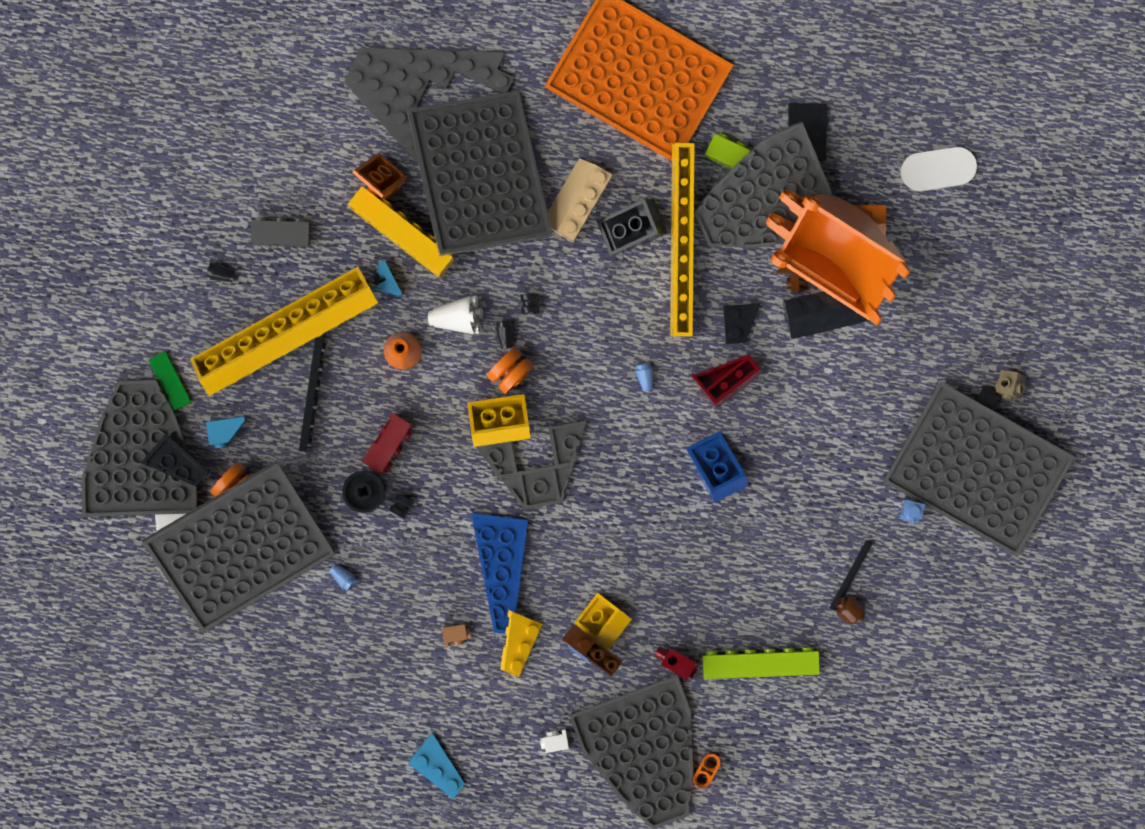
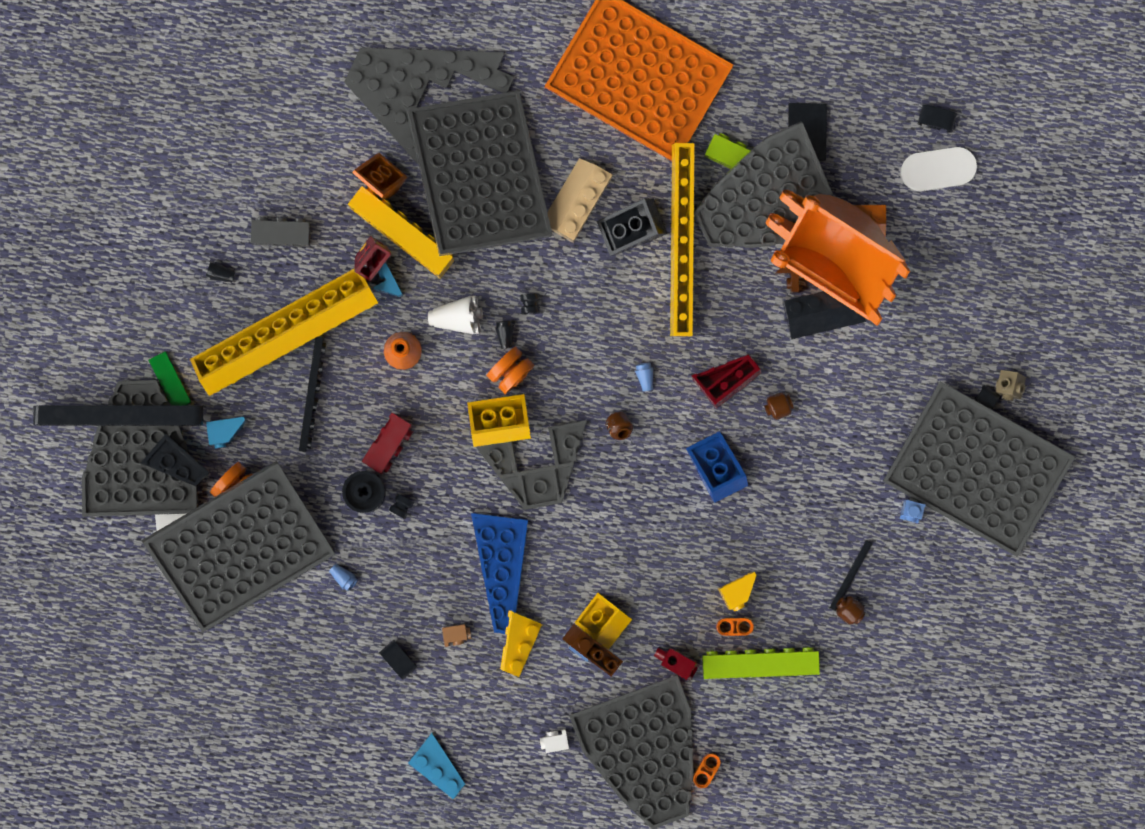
black wing [723,303,760,344] -> none
none -> black beam [33,405,203,426]
none -> dark red torso [354,236,391,282]
none -> black beam [379,640,417,680]
none -> reddish brown head [605,412,633,440]
none -> orange beam [716,618,754,636]
none -> yellow slope [718,572,756,611]
none -> reddish brown head [764,392,794,420]
none -> black beam [917,105,957,133]

